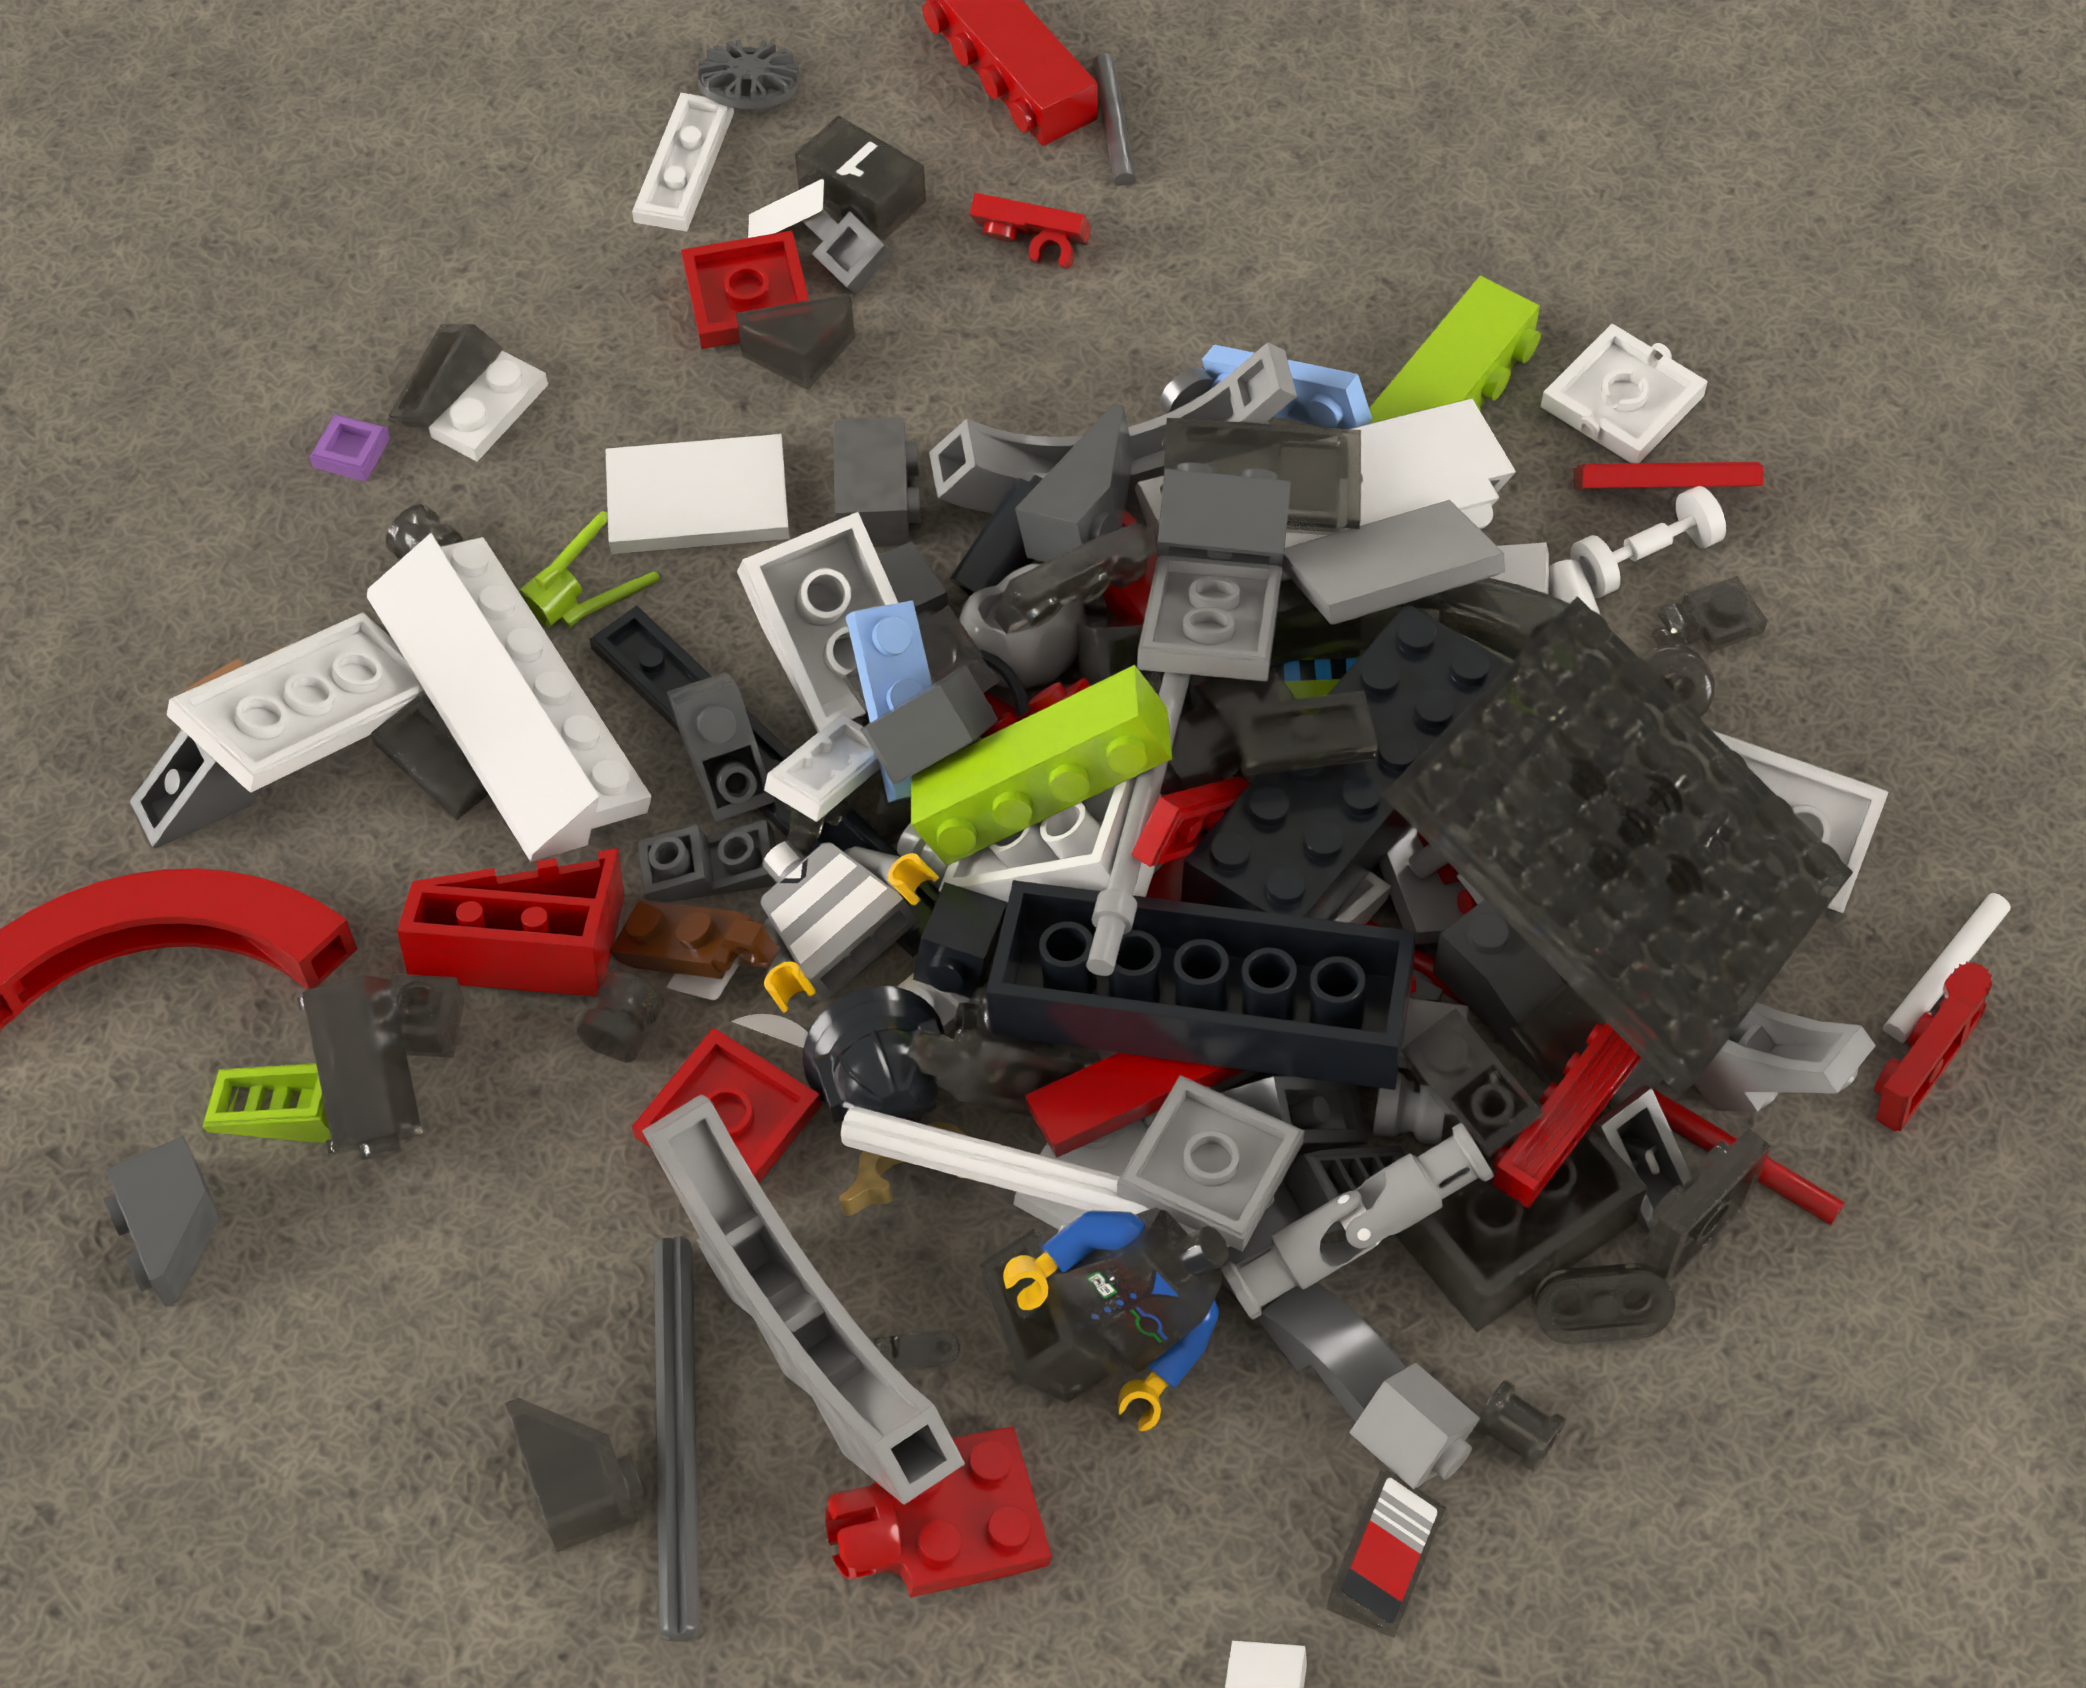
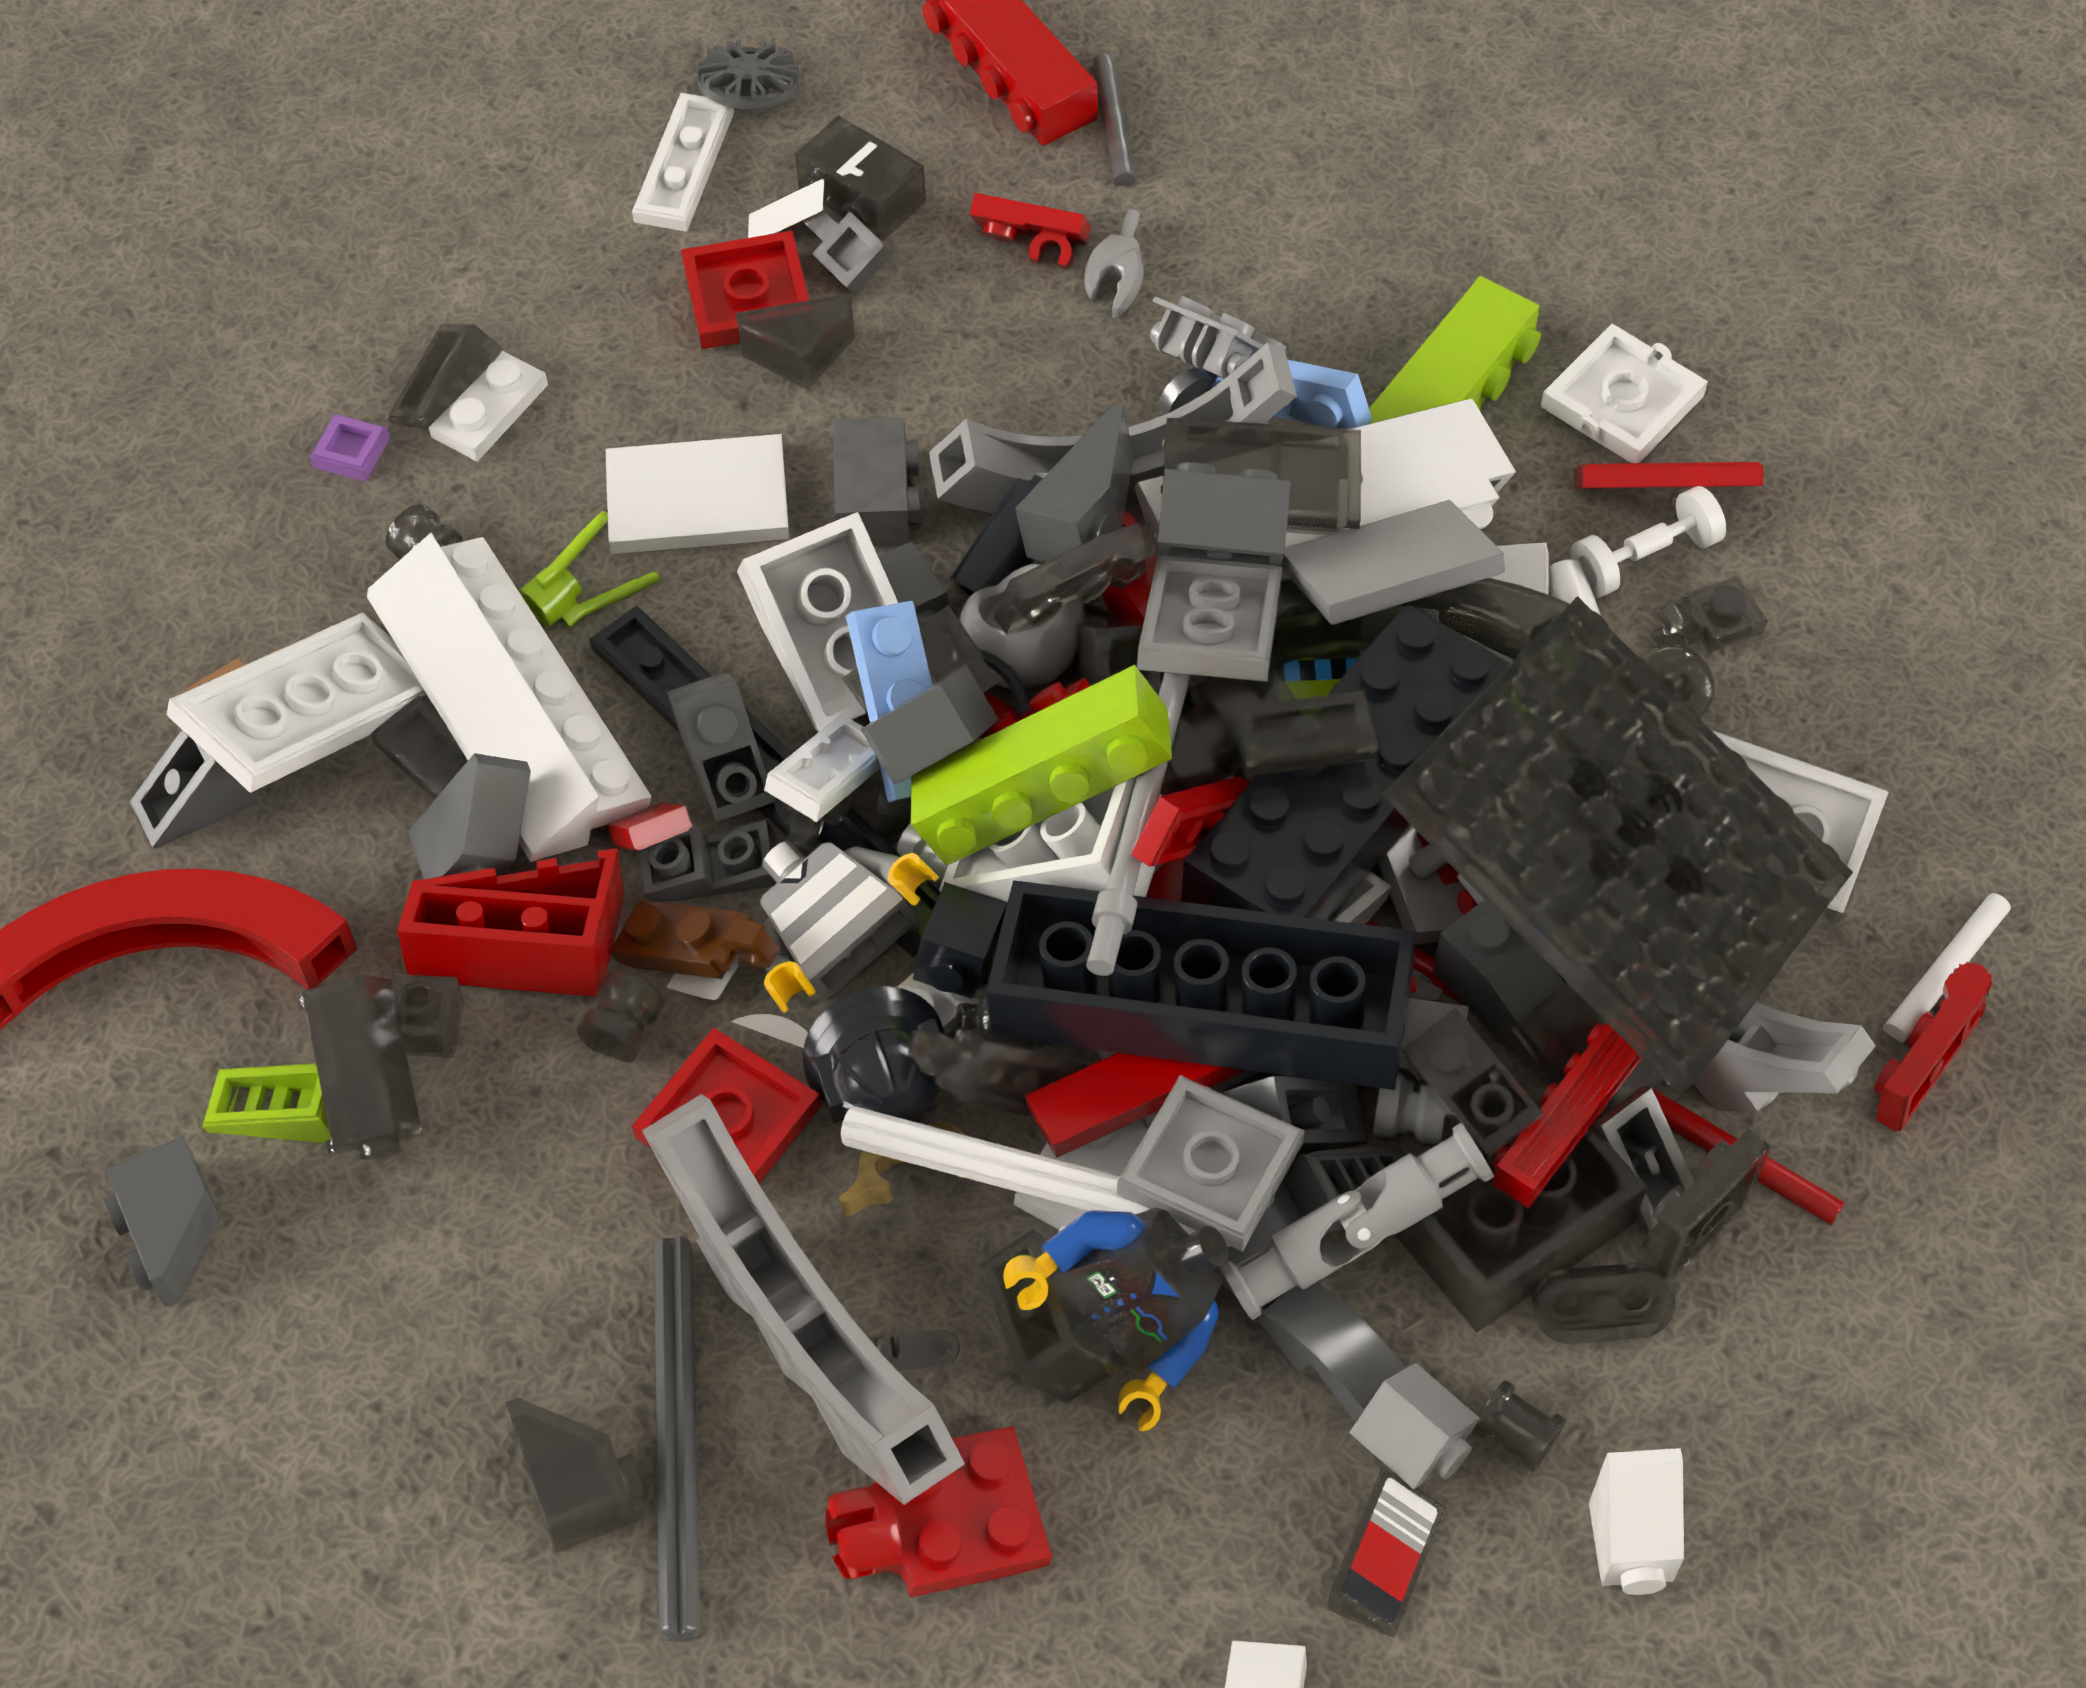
none -> dark grey slope [408,753,531,879]
none -> tile [606,802,692,851]
none -> light grey hand [1084,209,1144,319]
none -> light grey hinge [1150,296,1288,379]
none -> white slope [1589,1448,1684,1595]

